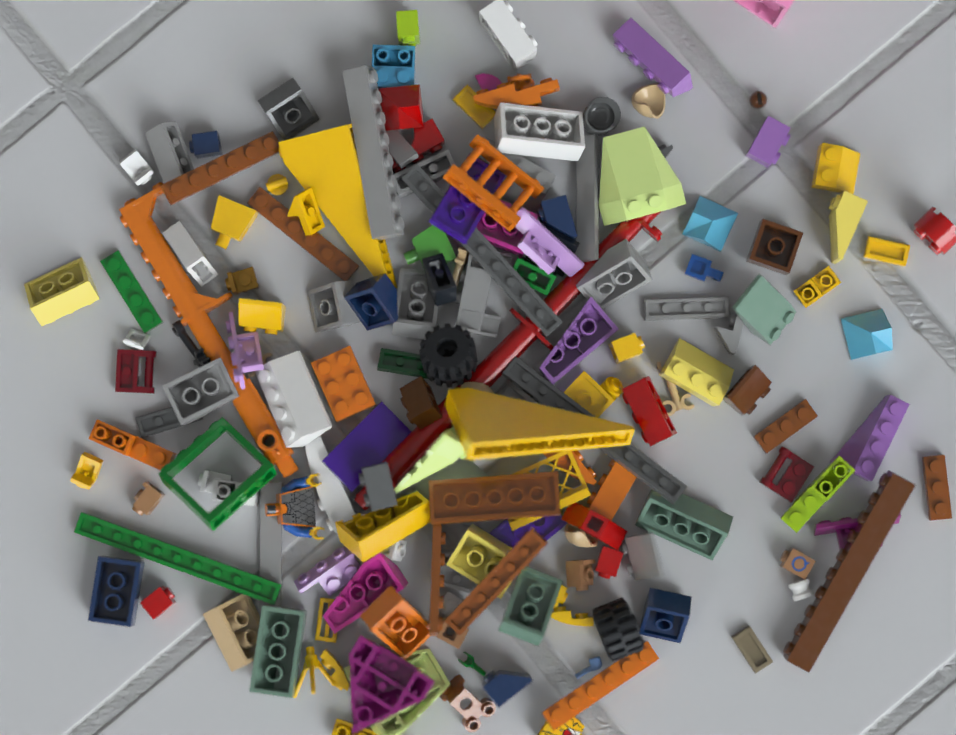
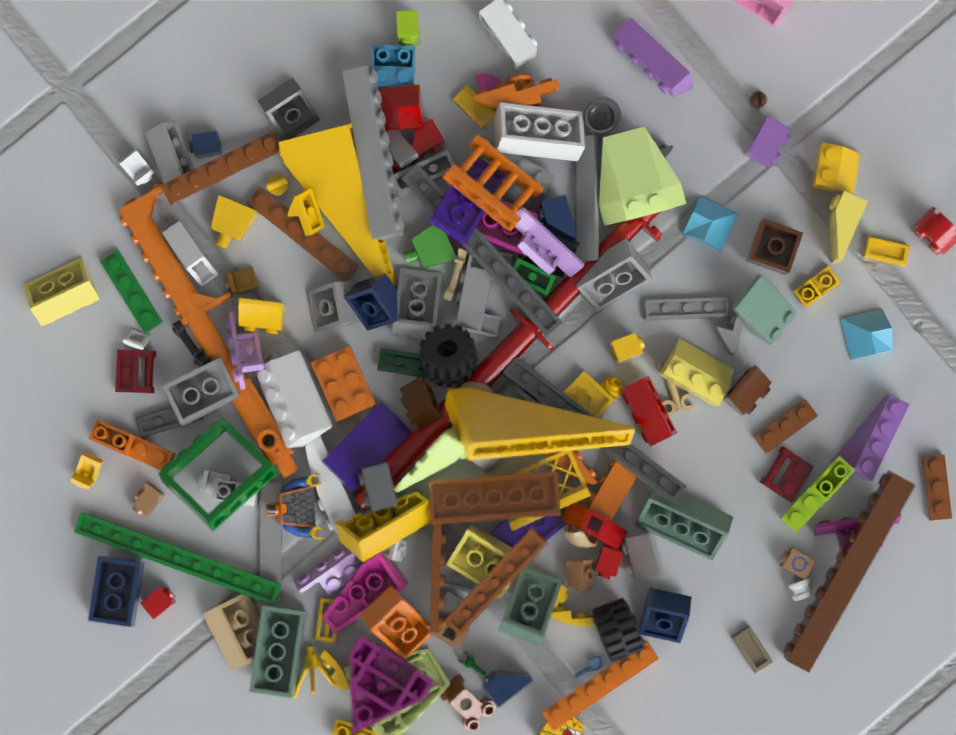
black slope [422,253,457,307] -> none
medium lavender wedge [539,297,618,385] -> none
tan helmet [631,83,666,119] -> none
blue plate [684,254,724,282] -> none

